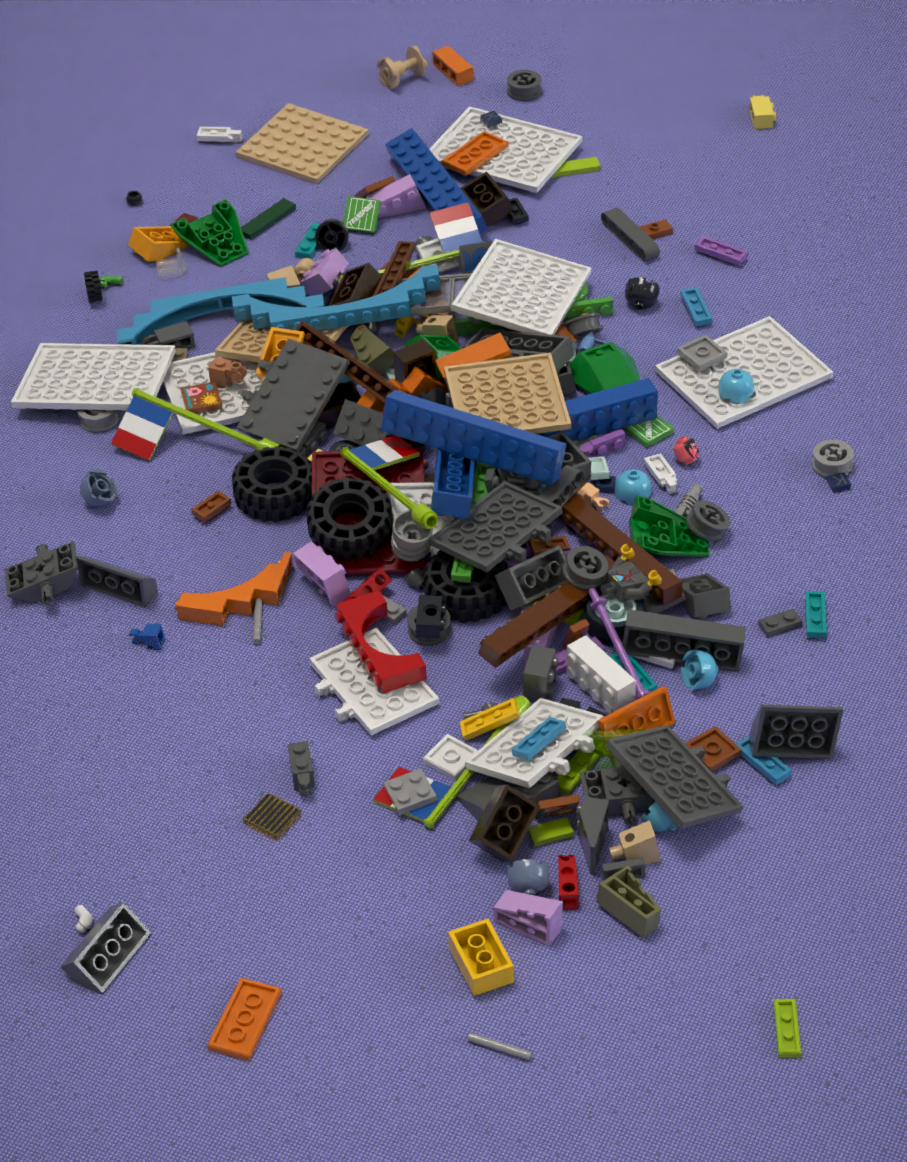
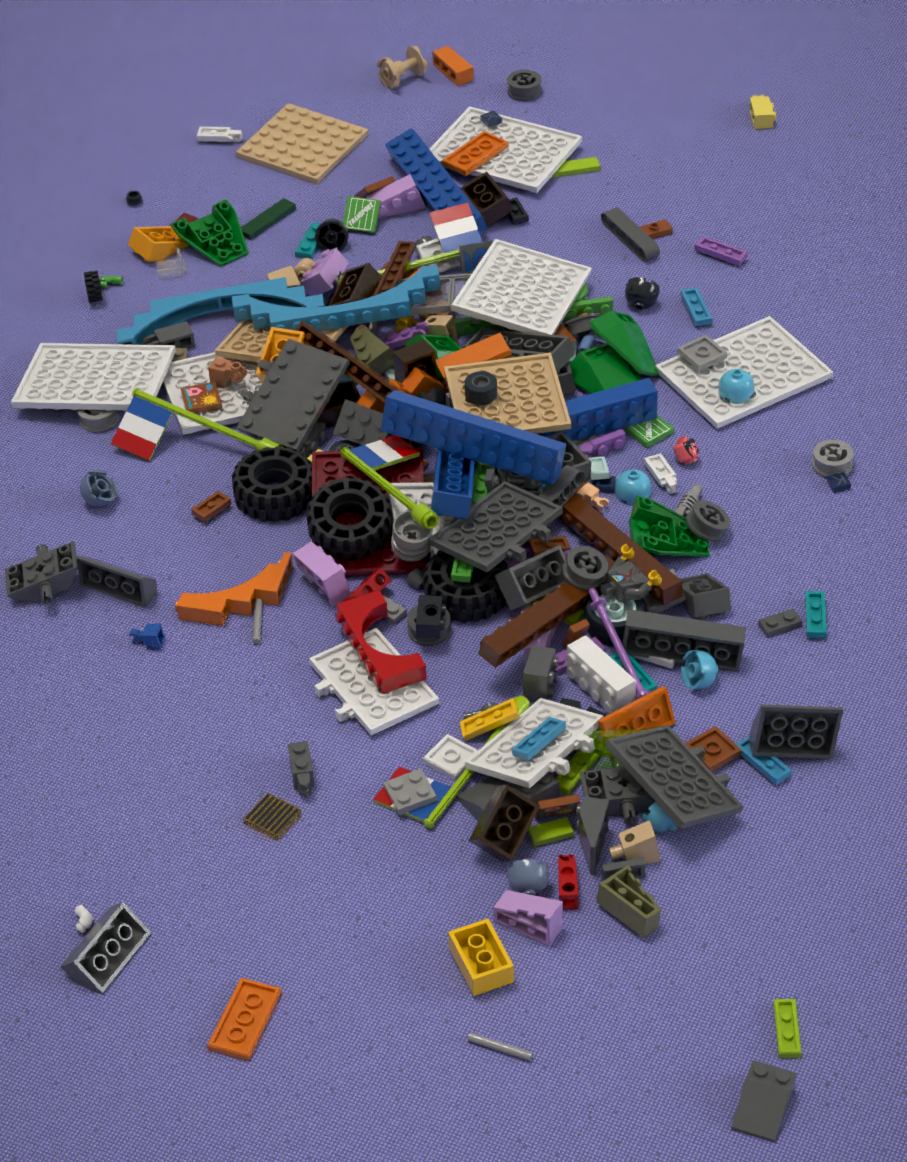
none -> medium lavender hinge [384,322,429,349]
none -> black wheel [464,371,498,405]
none -> green wedge [589,310,660,377]
none -> dark grey slope [731,1060,797,1143]

